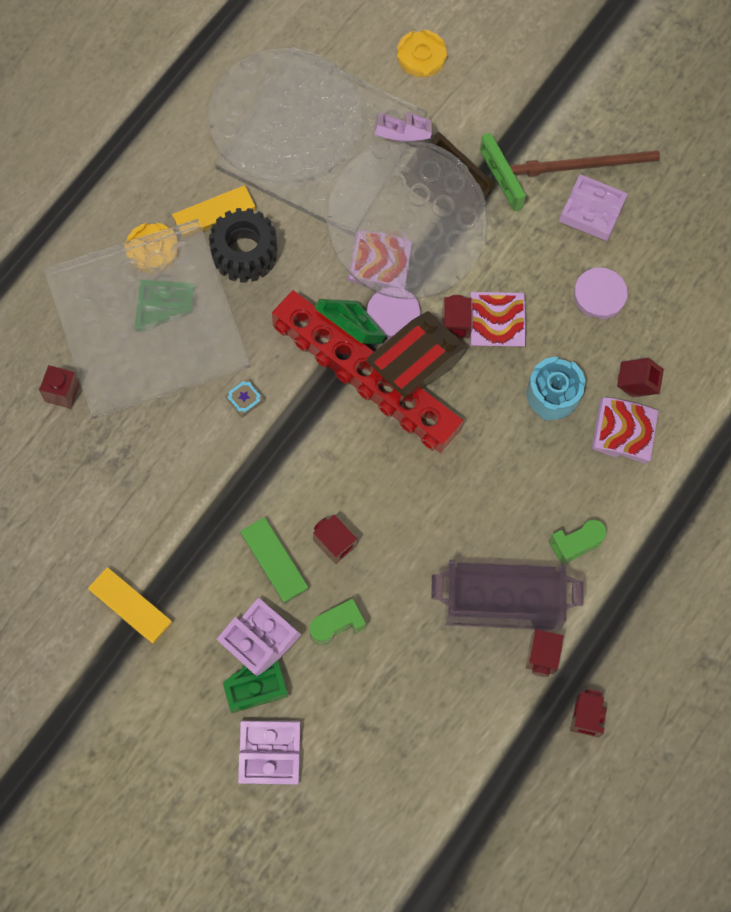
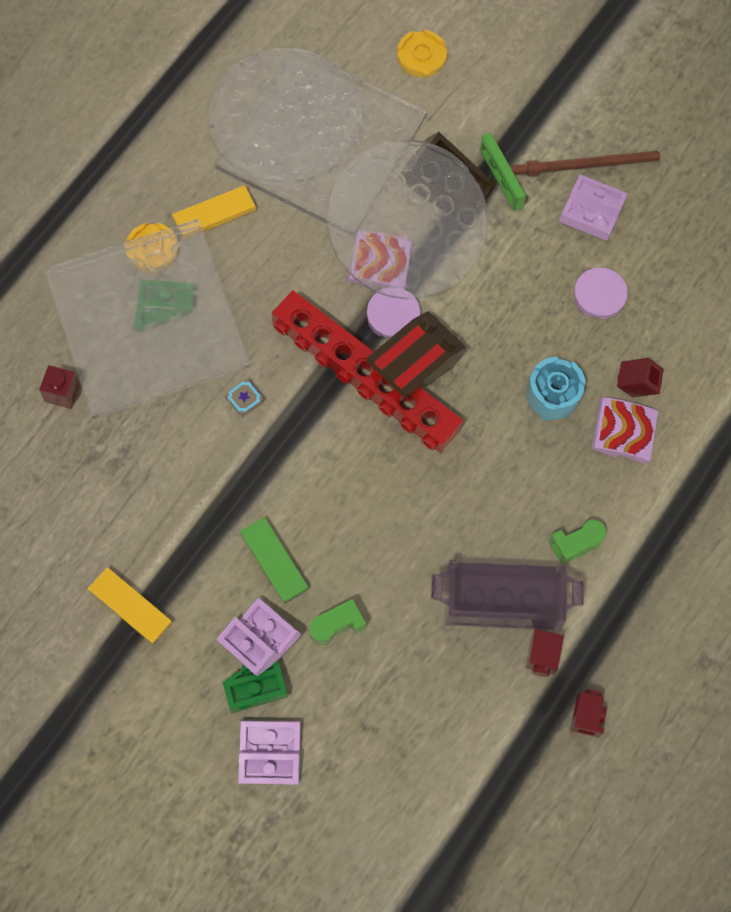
black tyre [209,208,277,283] -> none
dark red brick [313,515,357,564] -> none
green wing [315,299,386,344] -> none
lavender slope [374,111,432,141] -> none
dark red brick [442,295,472,338] -> none
slope [470,292,525,347] -> none

